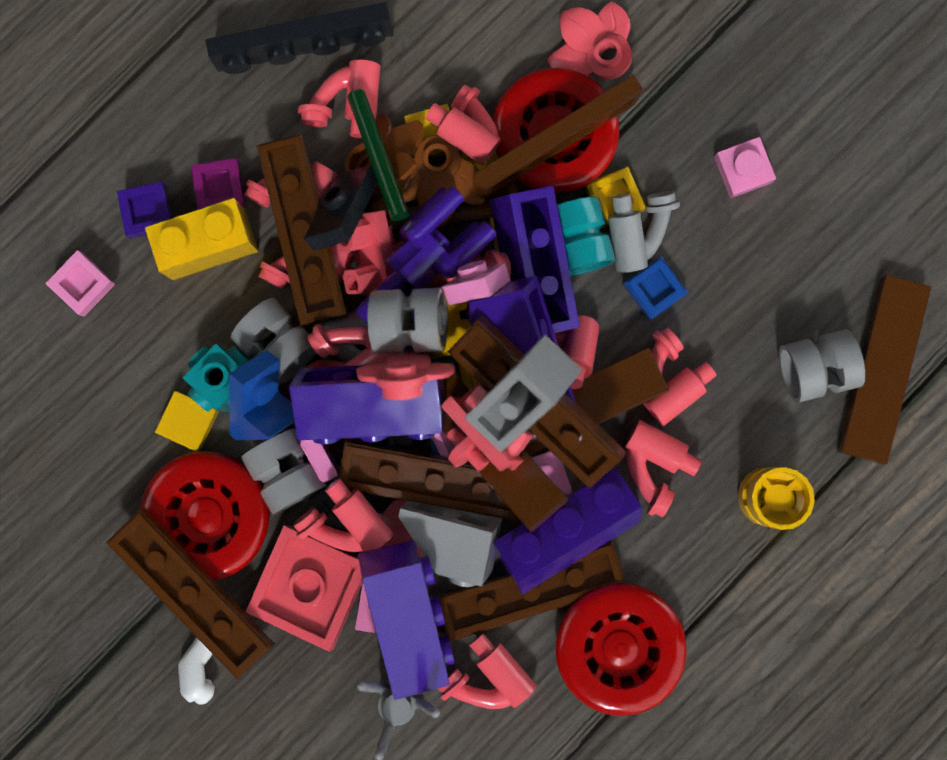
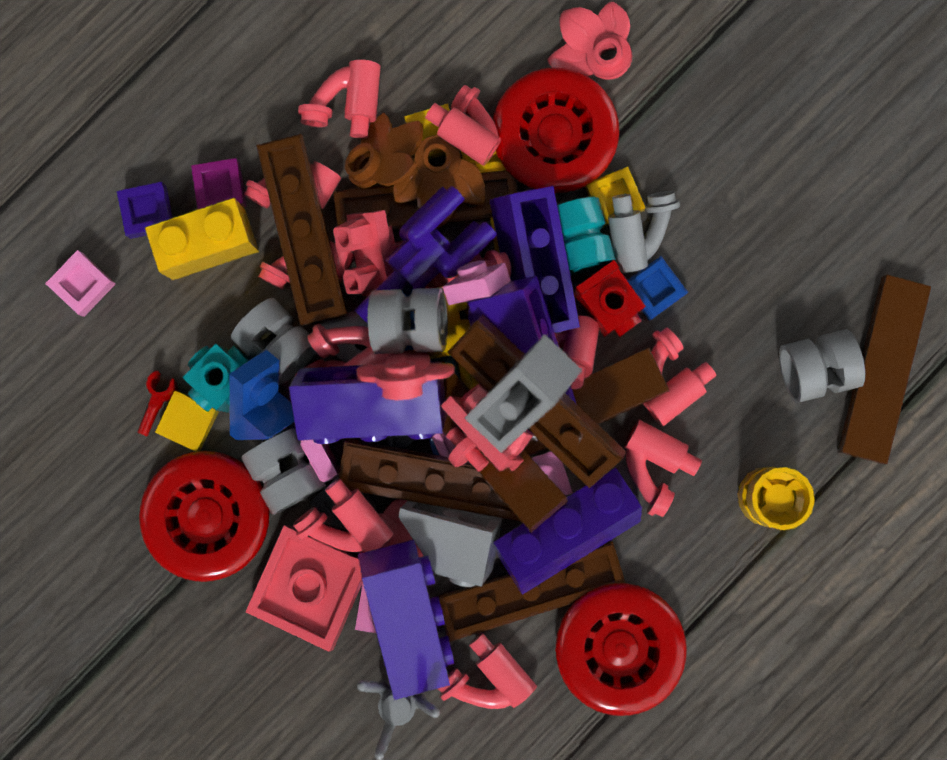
reddish brown tile [106,508,275,680] -> none
white arm [178,637,215,705] -> none
black plate [205,2,394,74] -> none
black plate [304,164,378,250] -> none
dark green bar [347,89,409,221] -> none
reddish brown tile [472,75,643,199] -> none
bright pink plate [714,137,776,199] -> none
none -> red hand [137,371,178,436]
none -> red brick [573,260,646,337]

